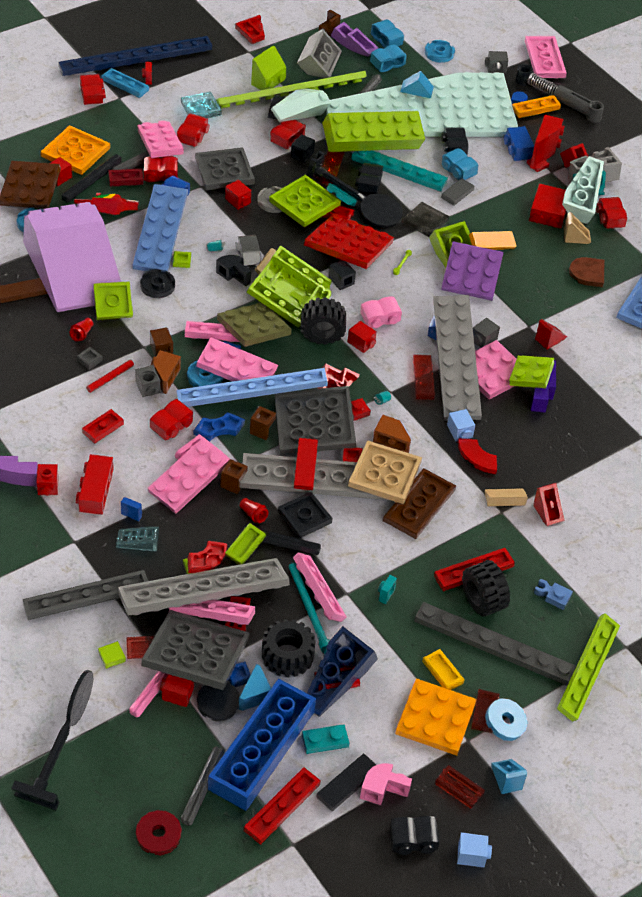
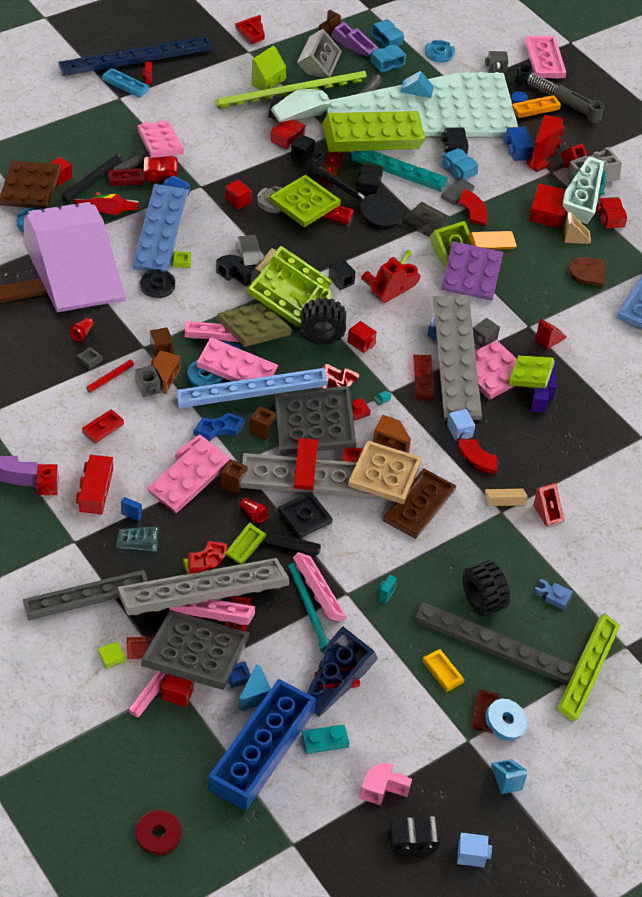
black piece [11,670,94,811] -> none
light orange plate [41,125,110,175] -> none
red brick [80,74,106,105] -> none
lime plate [93,281,133,320] -> none
red brick [150,399,193,441] -> none
red brick [177,113,210,147] -> none
clear light blue plate [181,91,222,118] -> none
dark grey axle [181,747,224,826] -> none
dark grey plate [195,147,255,190] -> none
black tile [197,682,239,721] -> none
teal piece [207,240,226,251] -> none
red plate [244,767,321,845] -> none
black tyre [261,619,316,678] -> none
red plate [304,214,394,269] -> none
black tile [316,753,376,812] -> none
teal tile [326,183,357,206] -> none
bright pink brick [360,296,402,328] -> none
light orange plate [395,678,477,756] -> none
red plate [434,548,515,591] -> none
clear red tile [435,765,485,809] -> none
none -> red piece [361,257,421,303]
none -> red tile [458,189,487,227]

